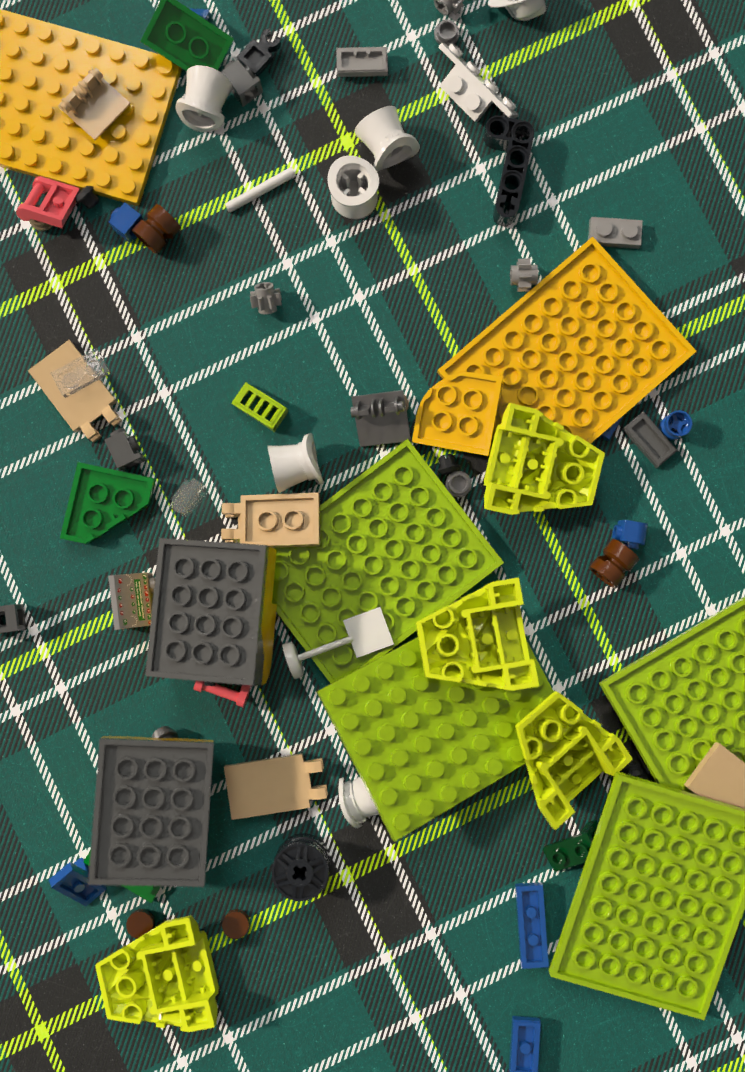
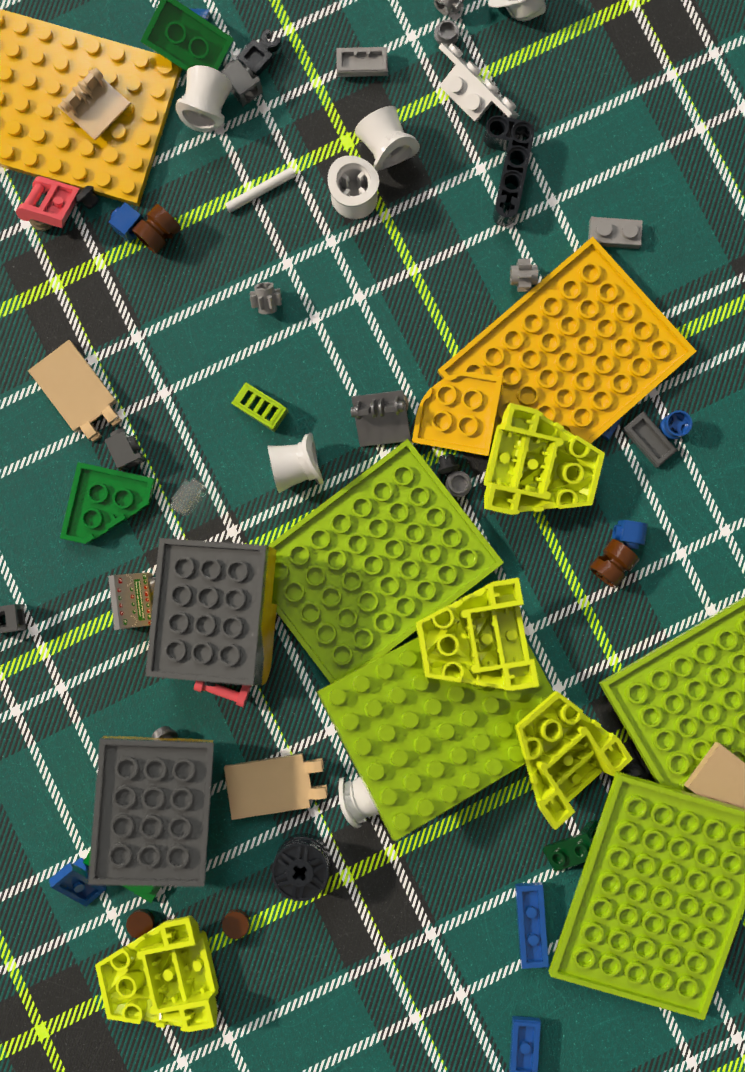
clear plate [51,348,111,398] -> none
tan tile [221,492,320,548] -> none
white piece [282,607,394,679] -> none

